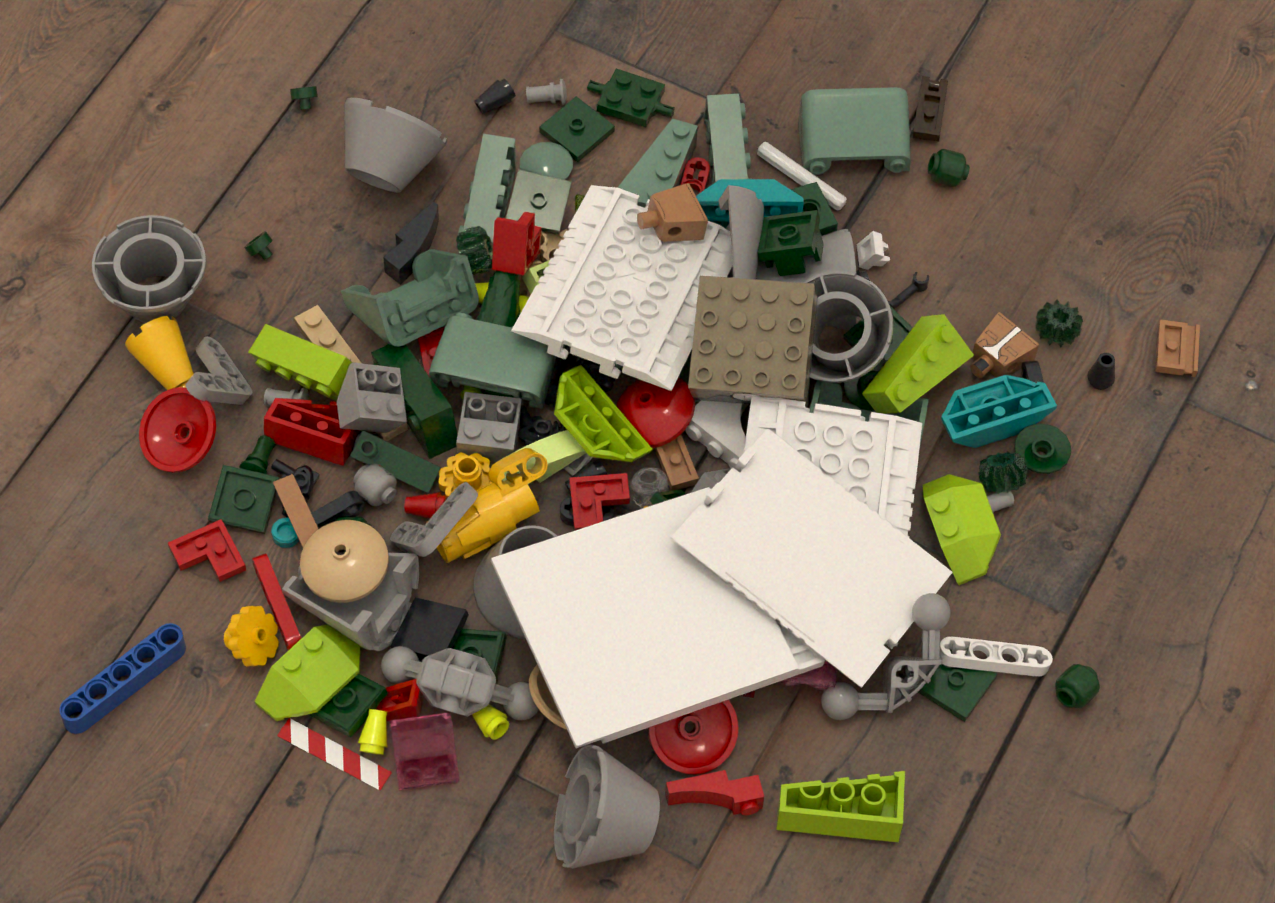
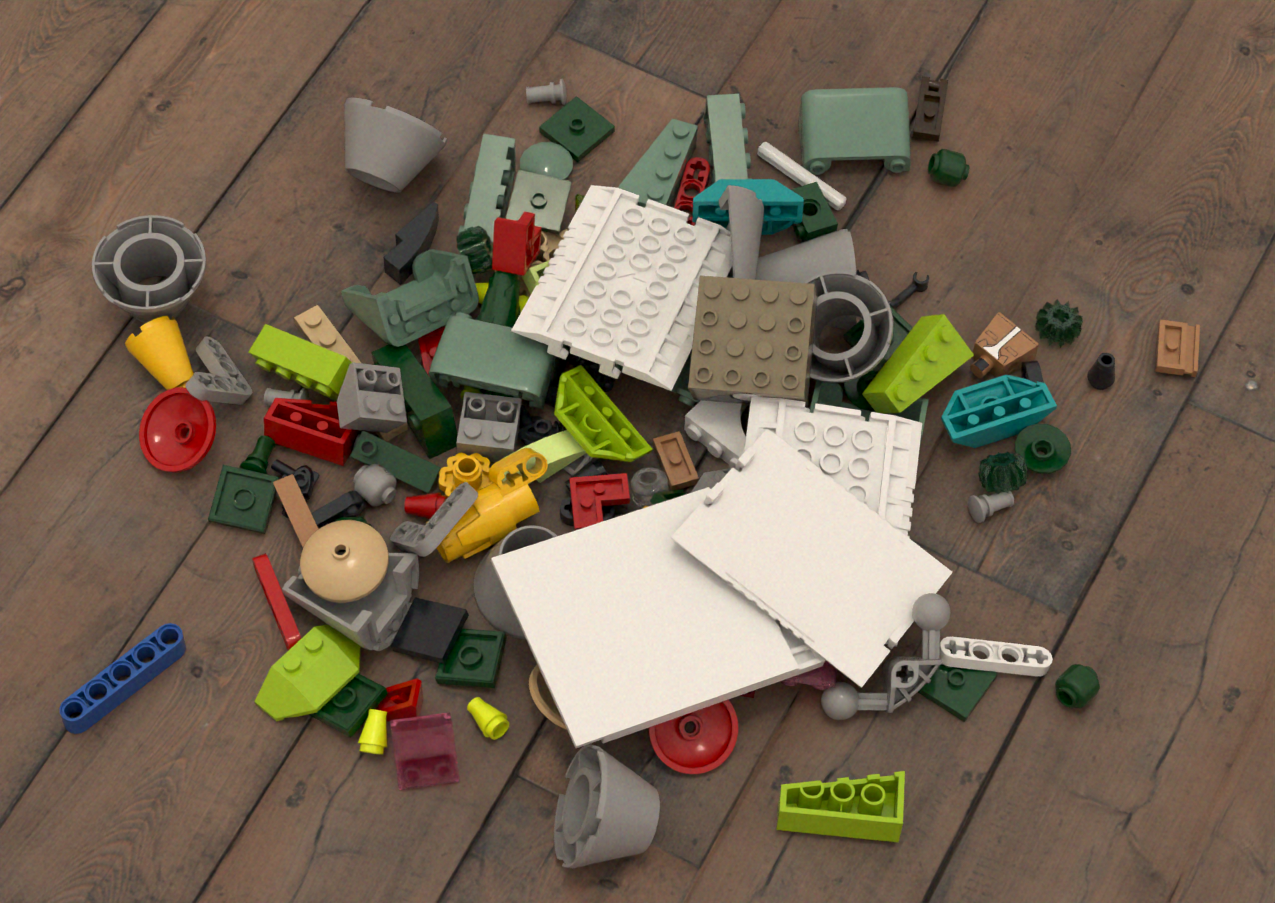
red plate [168,519,246,582] -> none
yellow plant [224,606,279,667] -> none
dark green tile [244,231,273,260] -> none
teal tile [271,518,299,548] -> none
sticker [277,718,392,790] -> none
dark green tile [290,86,318,110] -> none
light grey piece [381,646,539,720] -> none
black cone [474,79,516,114] -> none
dark green plate [587,68,675,127] -> none
red dish [616,377,695,448] -> none
medium nougat torso [637,183,708,242] -> none
red slope [665,770,764,816] -> none
dark green panel [758,210,824,276] -> none
white tile [857,231,890,270] -> none
lime wedge [922,474,1001,585] -> none

